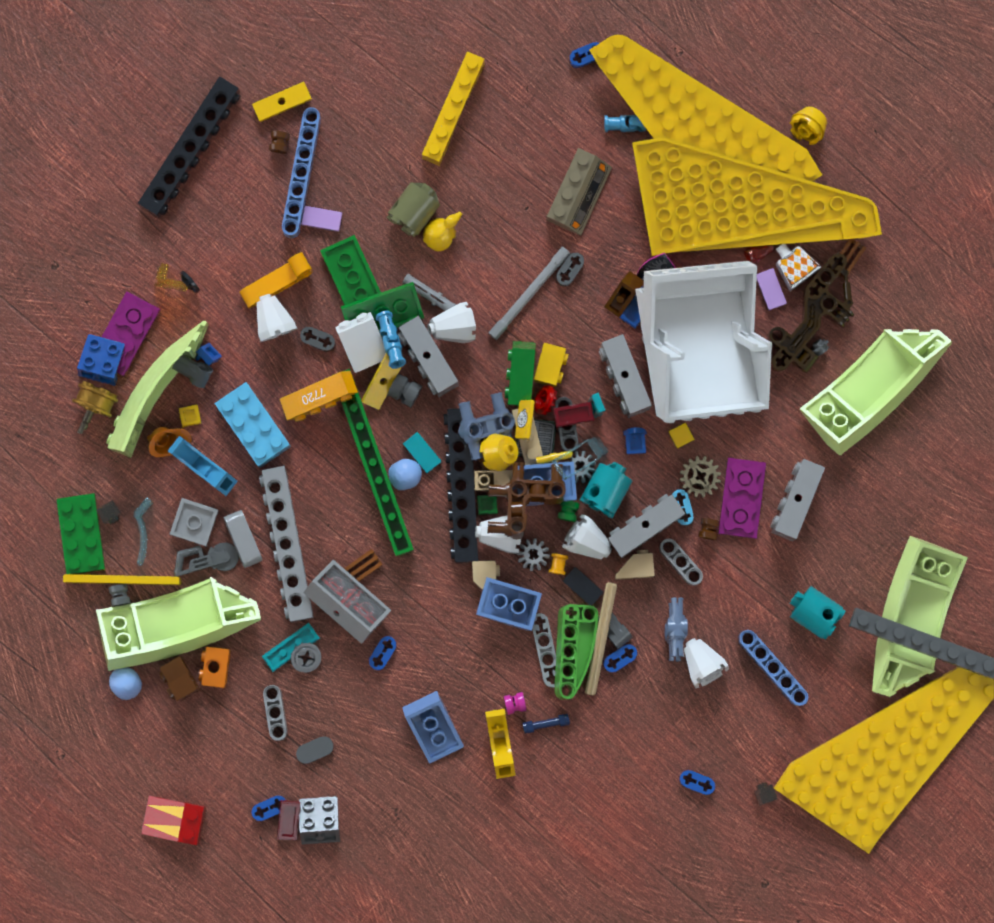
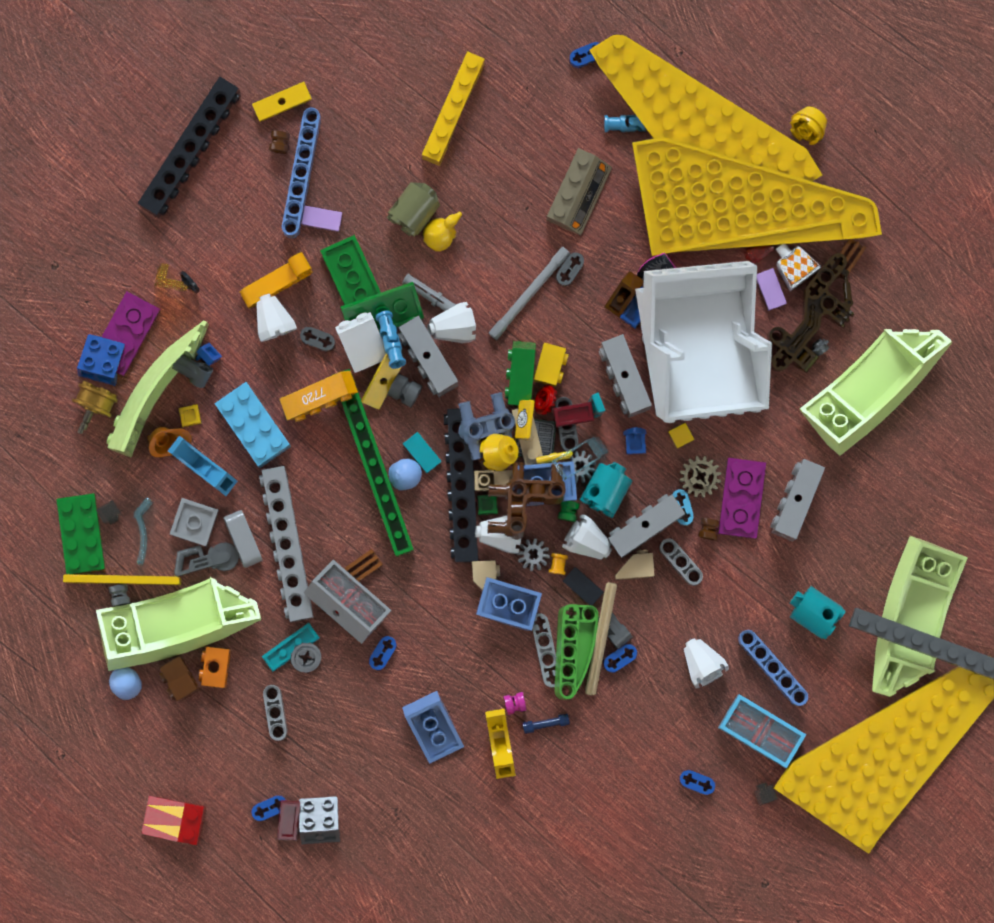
dark grey tile [296,736,334,764] -> none
sand blue piece [665,597,688,662] -> none
none -> clear brick [718,694,806,768]

